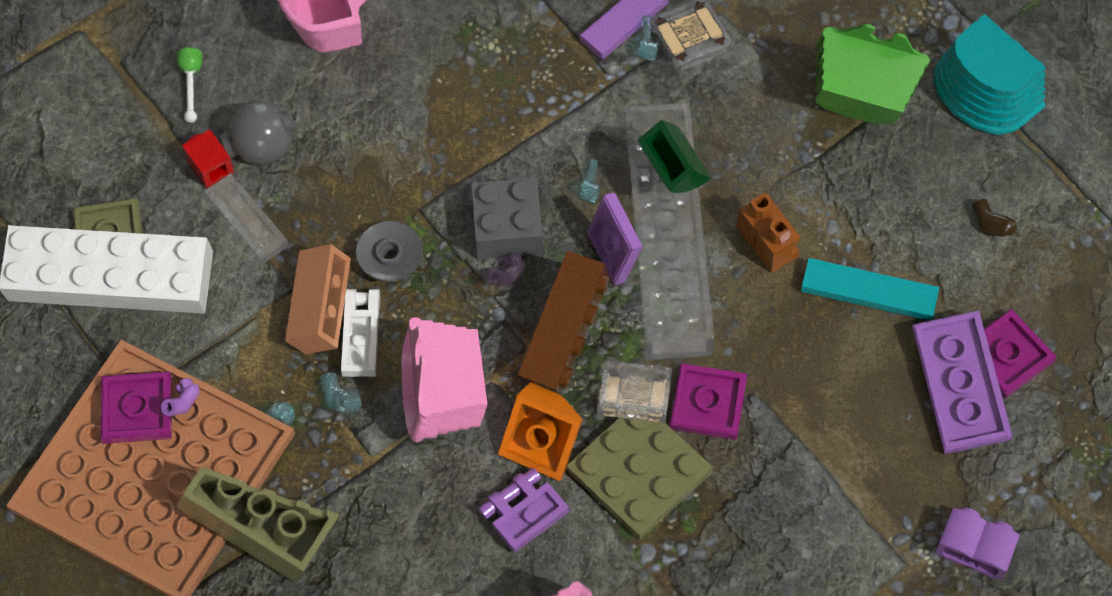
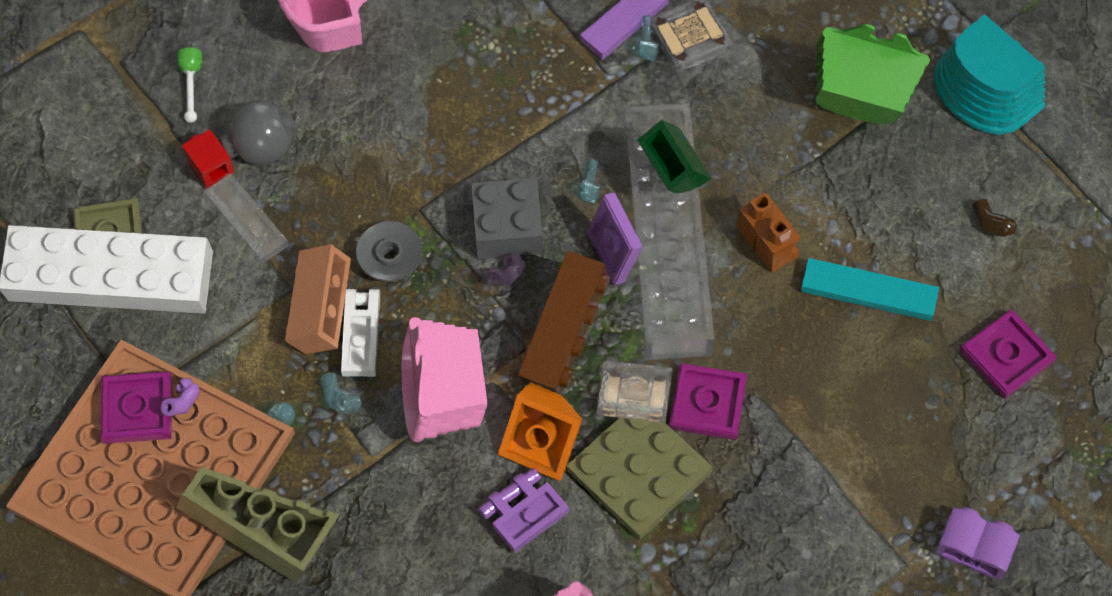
medium lavender tile [912,310,1013,454] -> none

